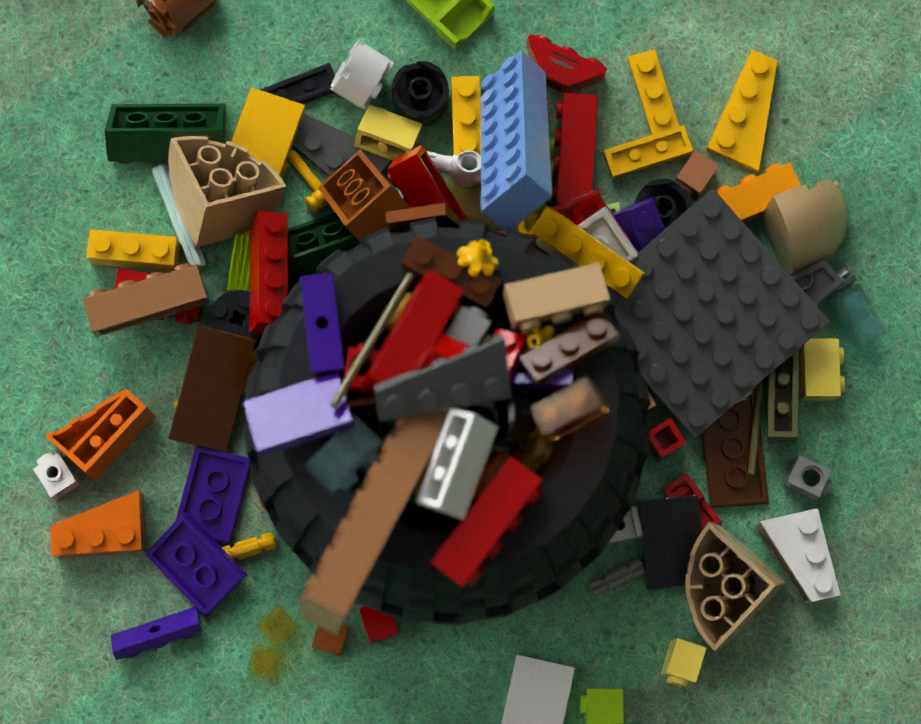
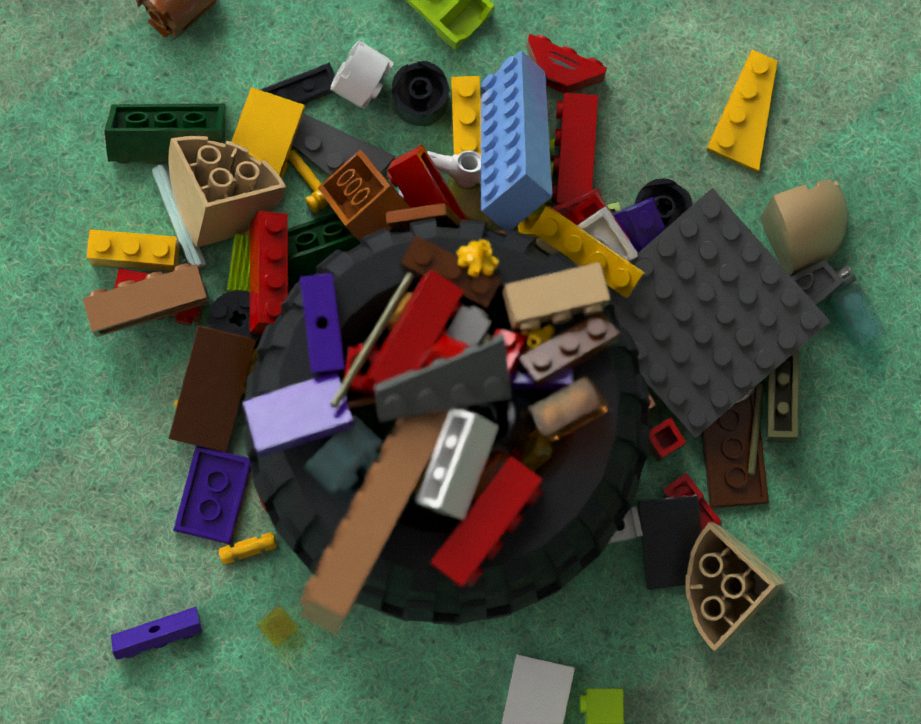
white brick [33,452,81,501] -> none
orange wedge [45,388,156,481] -> none
orange wedge [50,490,146,559] -> none
dark purple tile [145,512,248,617] -> none
clear yellow plate [247,644,283,679] -> none
dark orange tile [312,625,349,656] -> none
light yellow brick [354,104,422,161] -> none
red brick [359,606,399,644] -> none
light grey axle [588,559,645,595] -> none
yellow plate [603,125,693,179] -> none
yellow plate [627,49,679,135] -> none
light yellow brick [660,638,706,688] -> none
nougat brick [675,150,719,200] -> none
light orange brick [715,163,802,224] -> none
white wedge [755,508,840,604] -> none
light grey brick [783,455,832,500] -> none
light yellow brick [799,339,845,401] -> none

